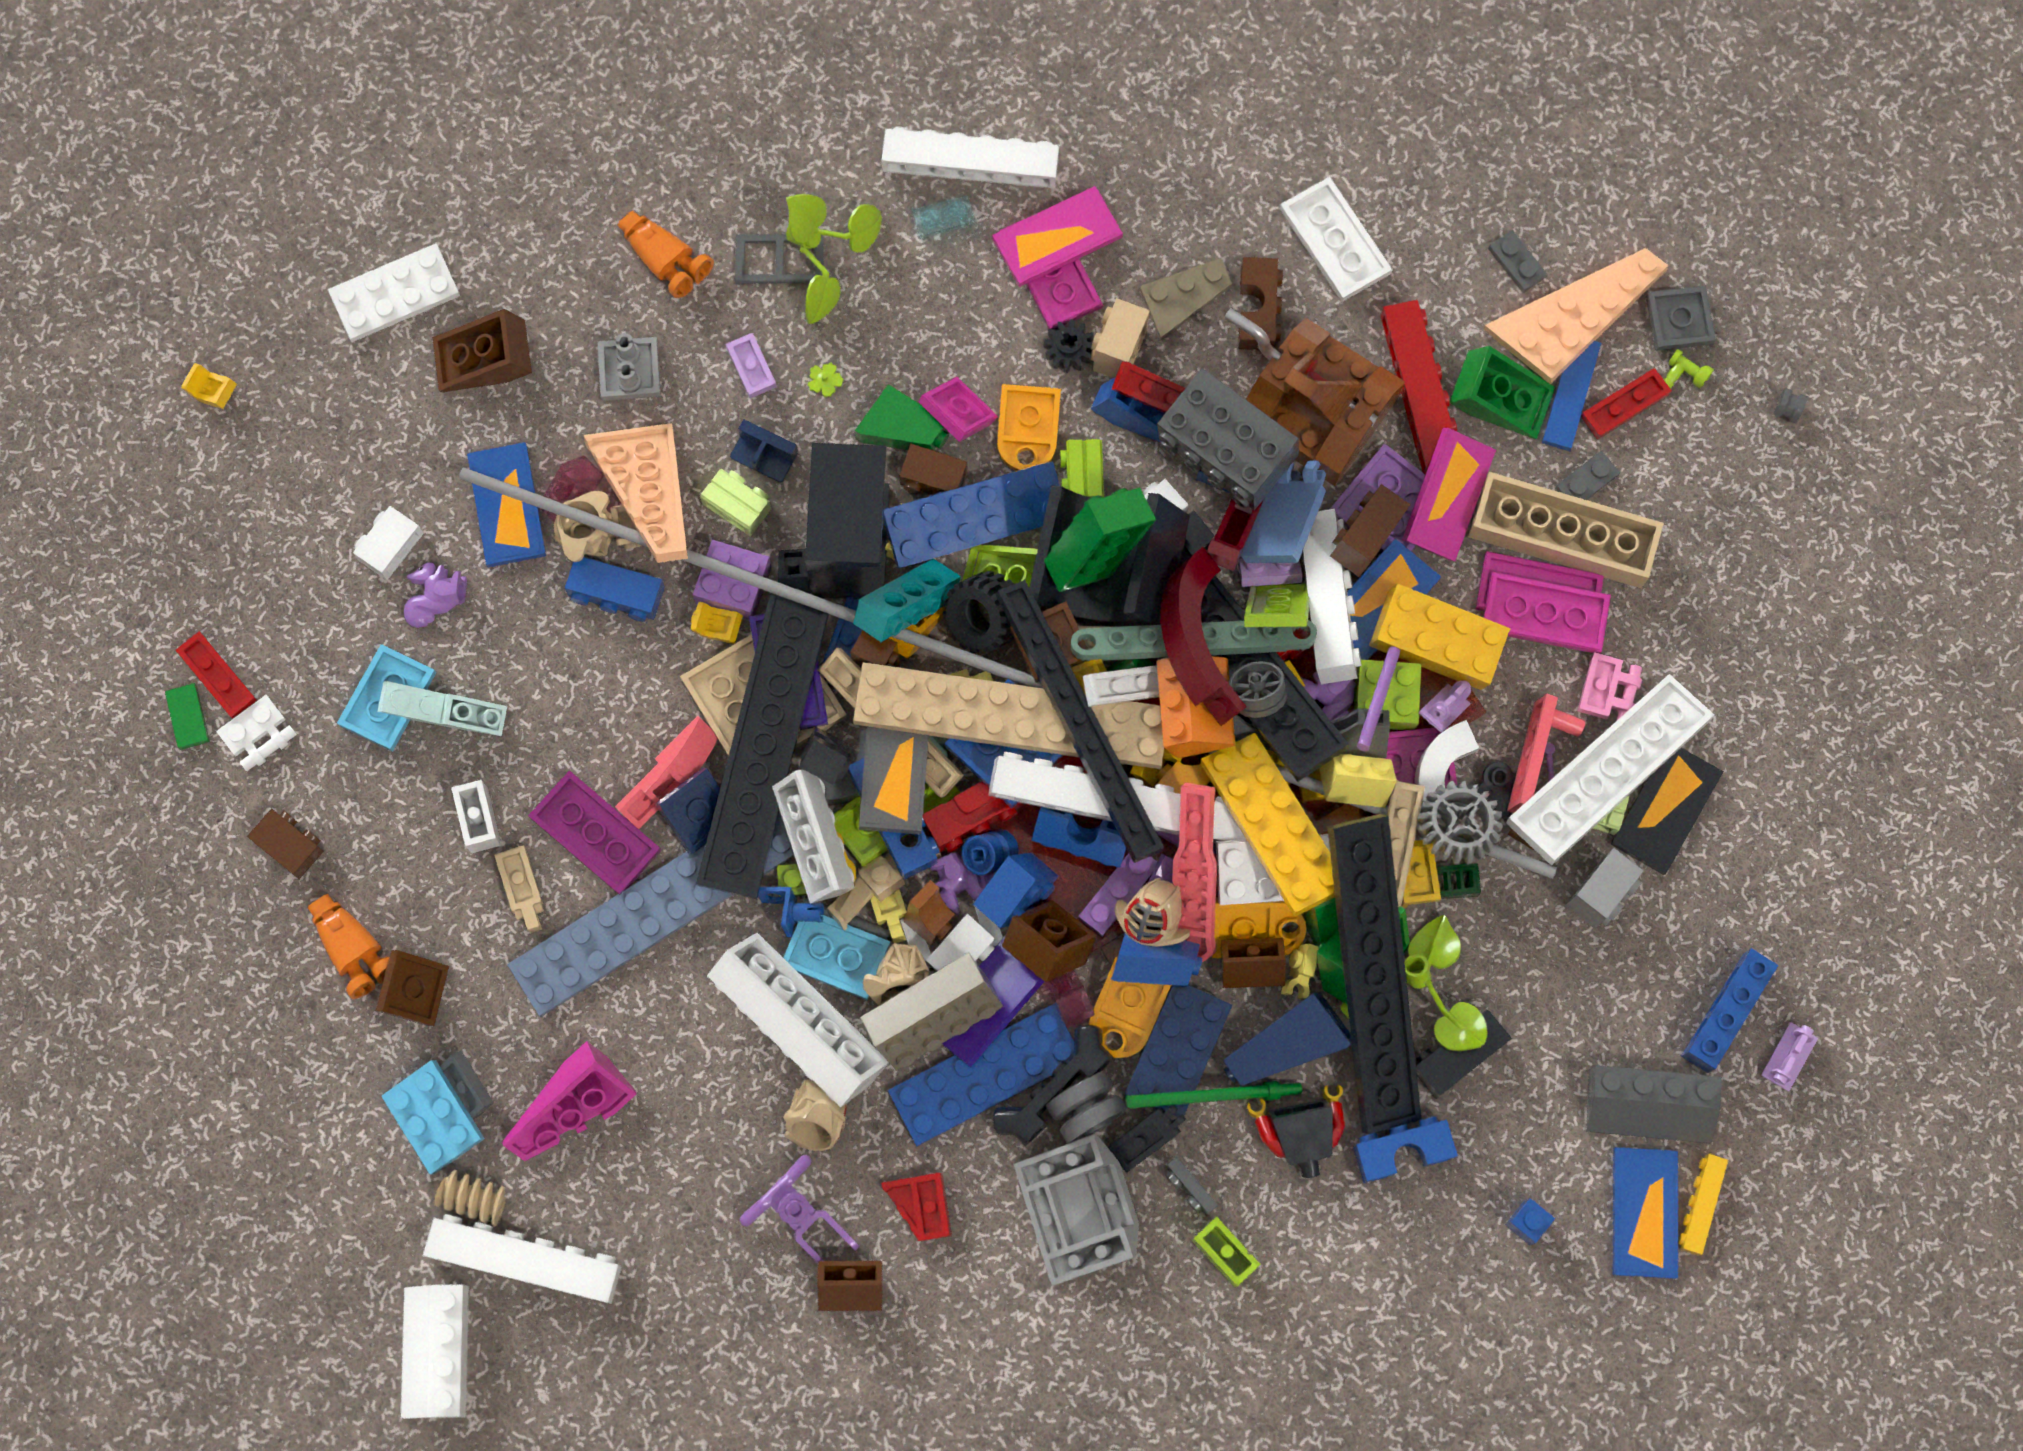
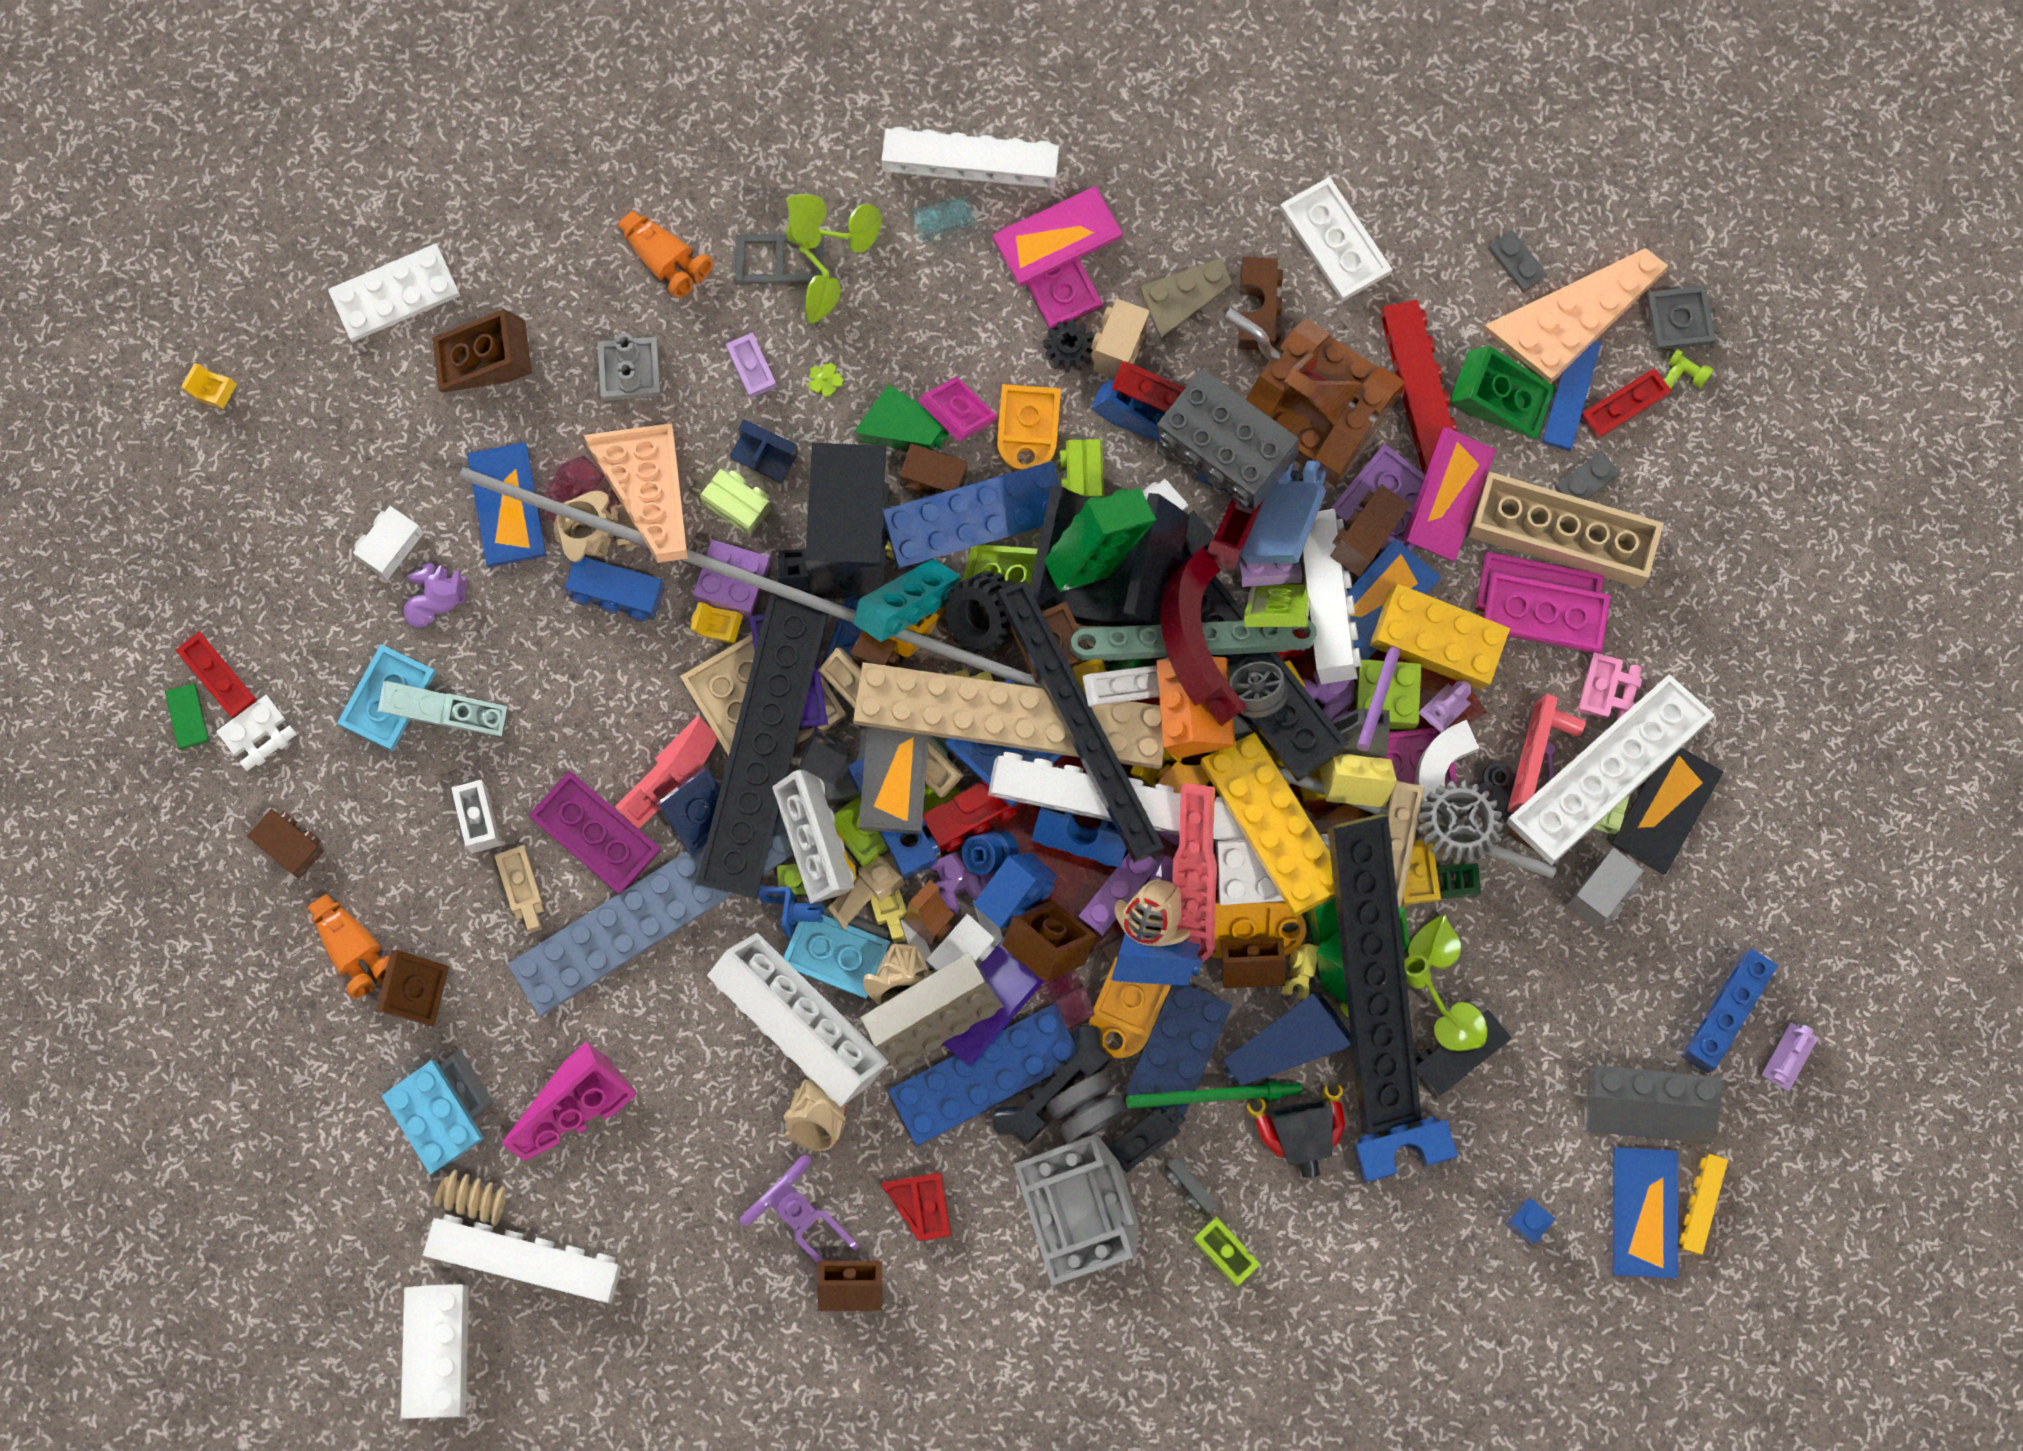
dark grey wheel [1773,388,1808,423] -> none

